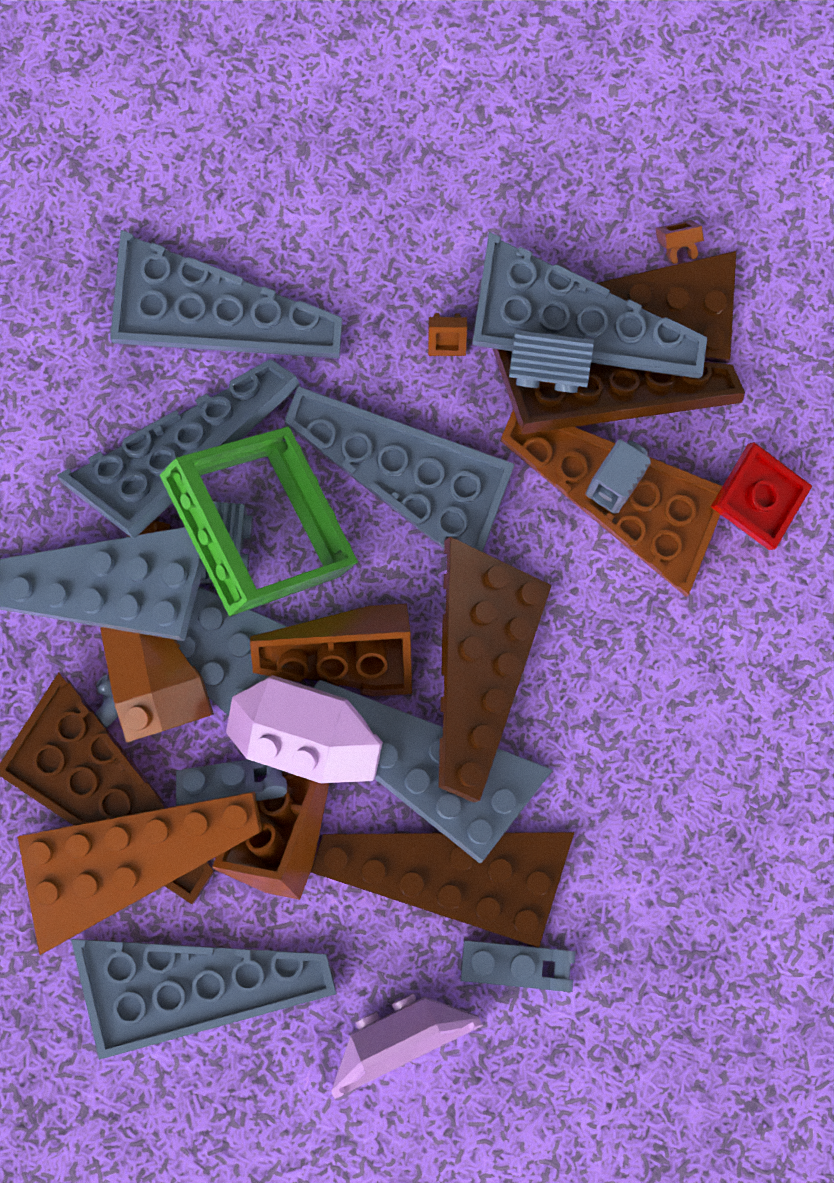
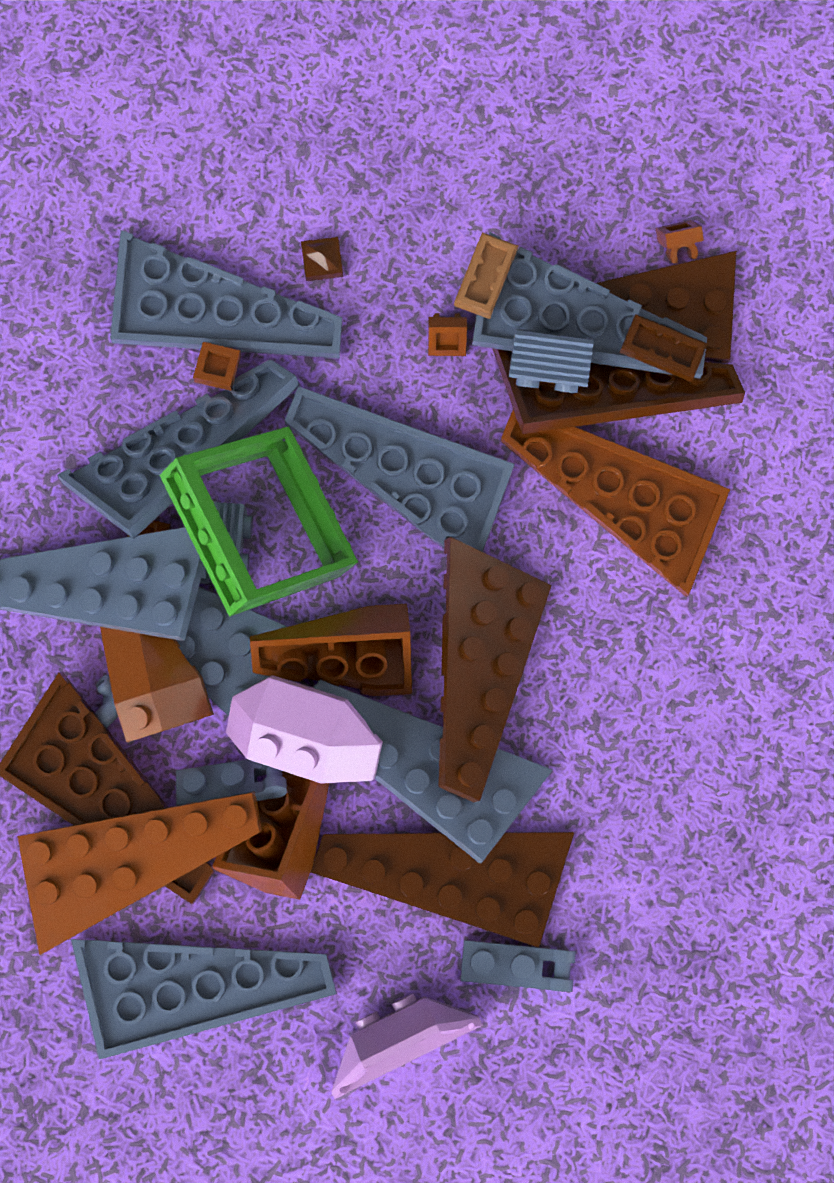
sand blue brick [585,439,651,514] -> none
red tile [710,442,812,550] -> none
none -> dark orange tile [193,342,241,391]
none -> reddish brown tile [301,237,343,281]
none -> medium nougat plate [454,232,518,319]
none -> reddish brown plate [619,314,708,382]

